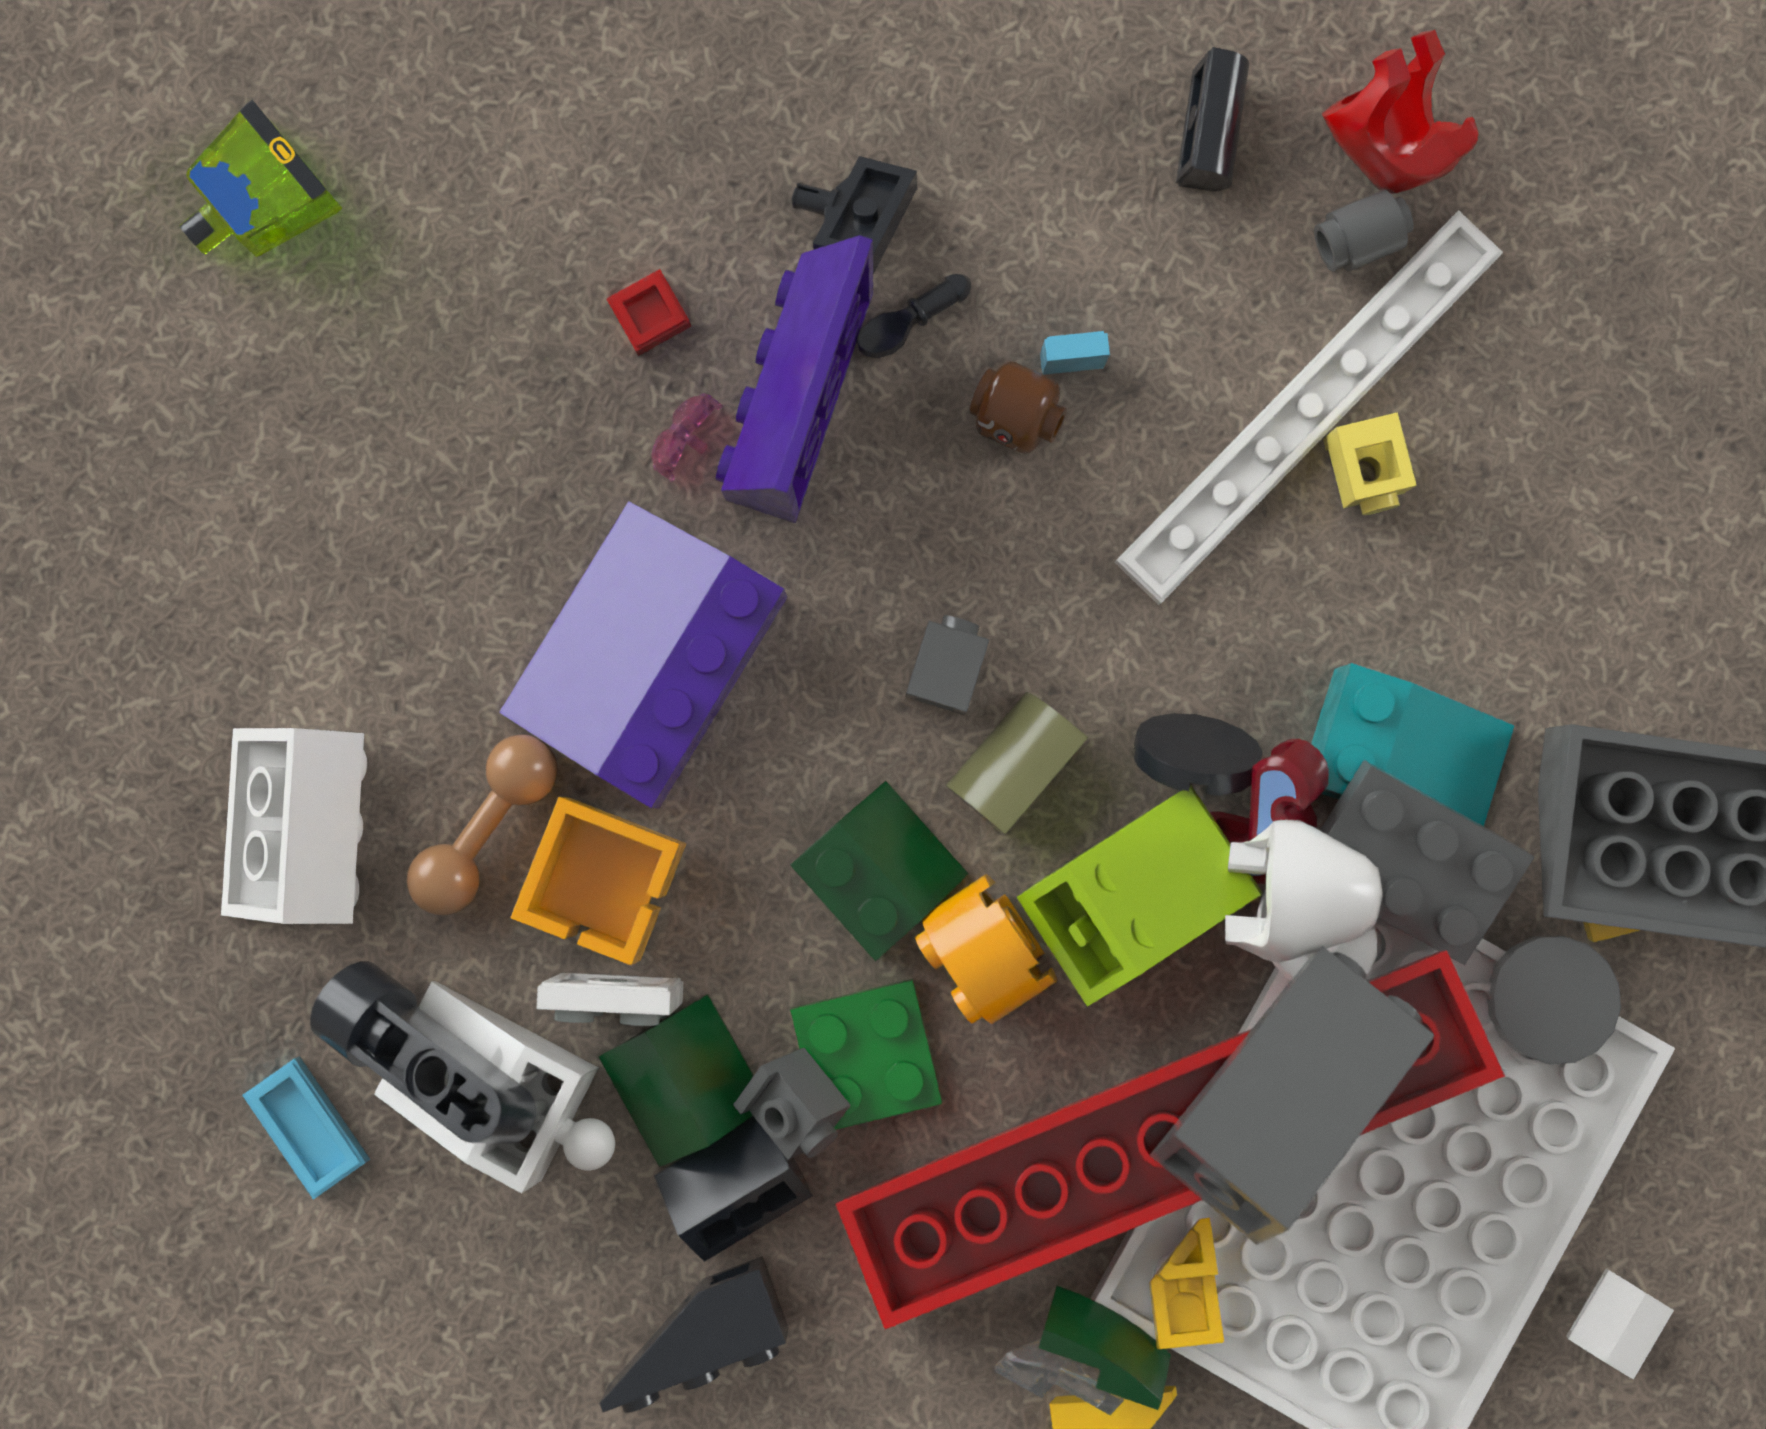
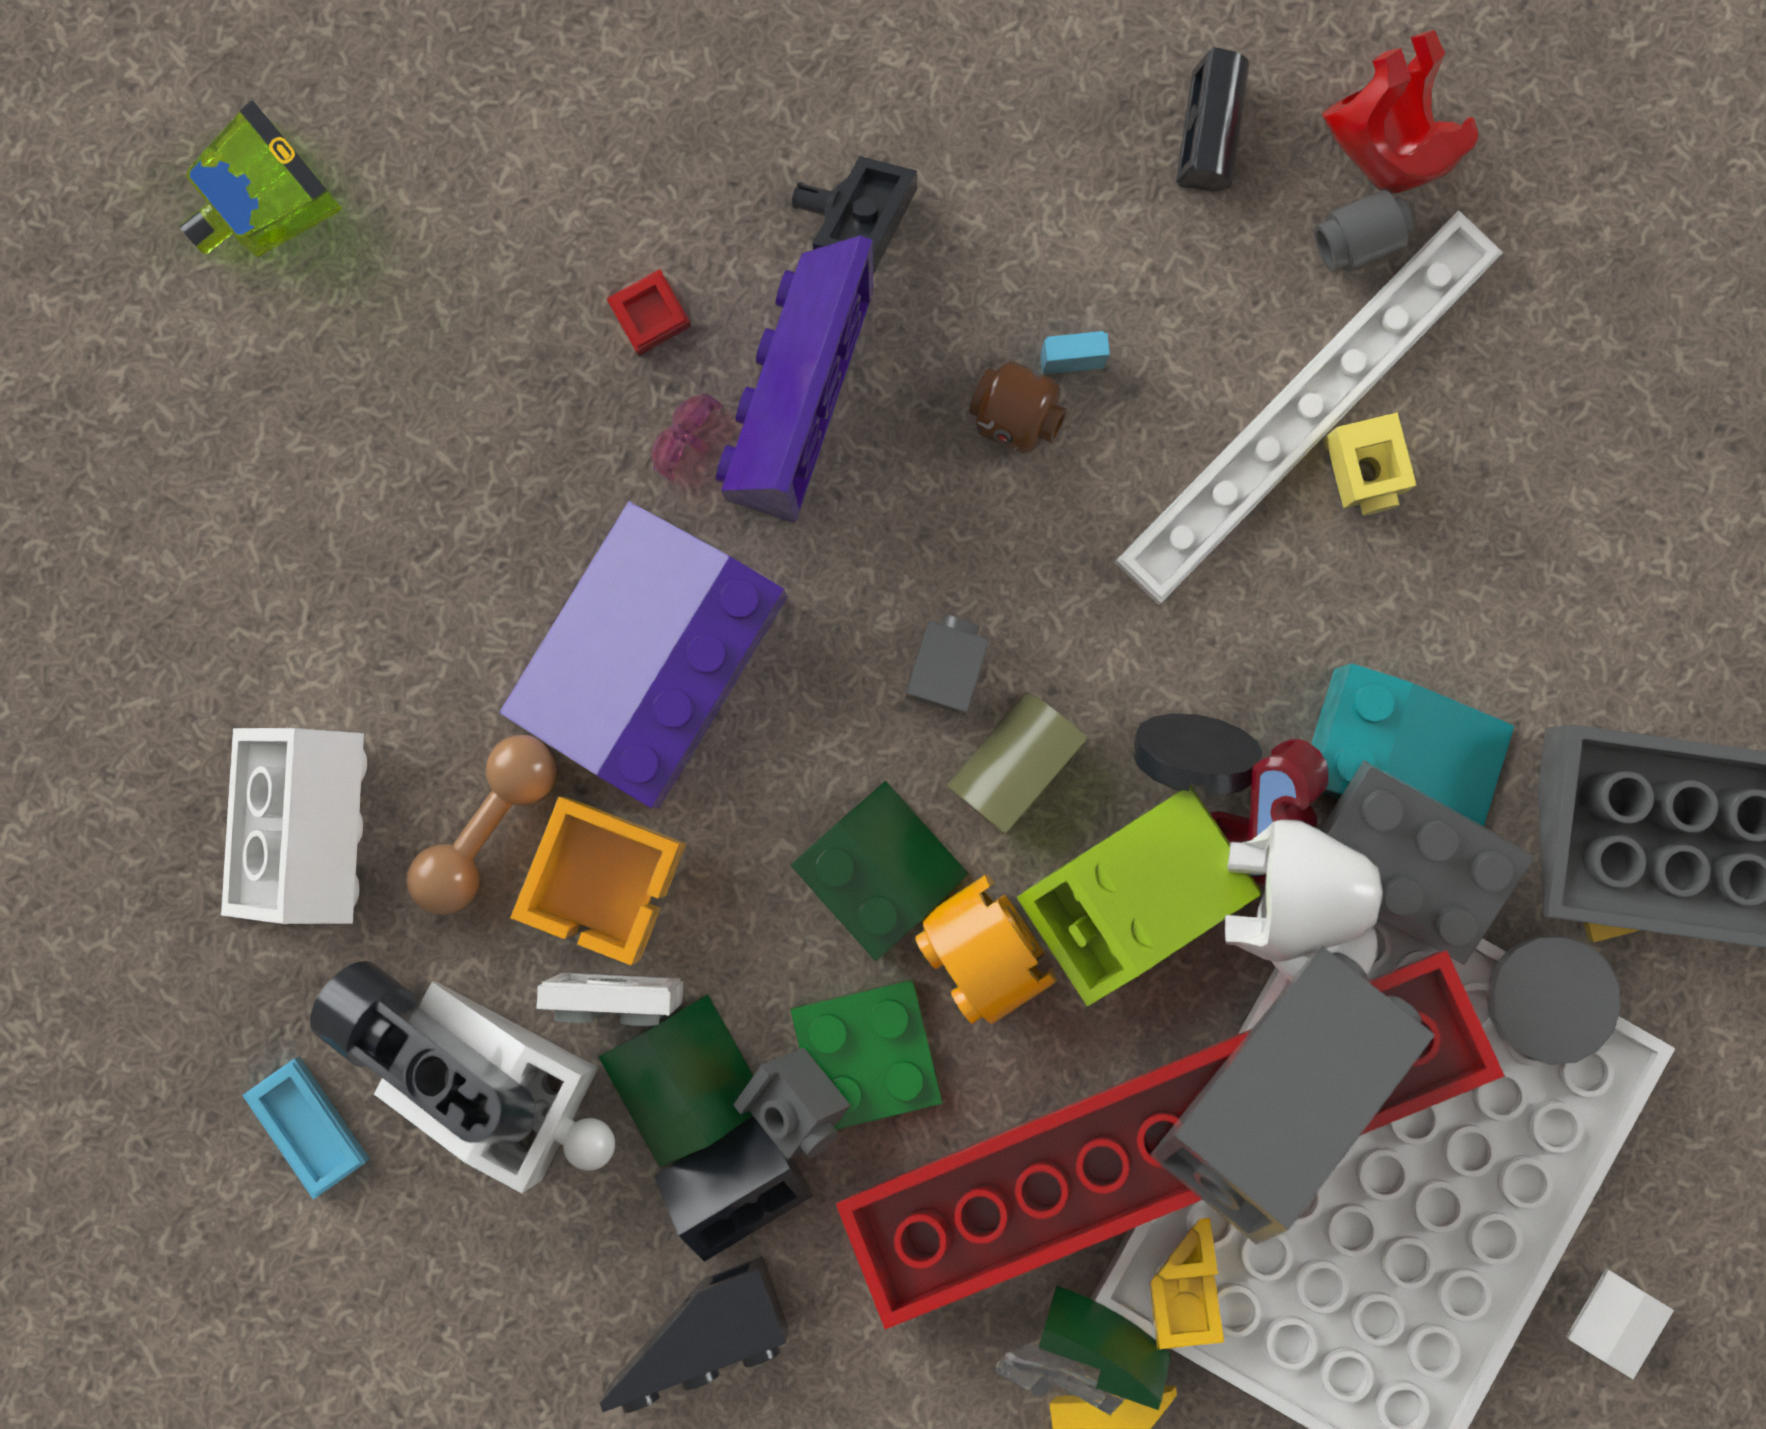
black piece [857,274,971,358] -> none

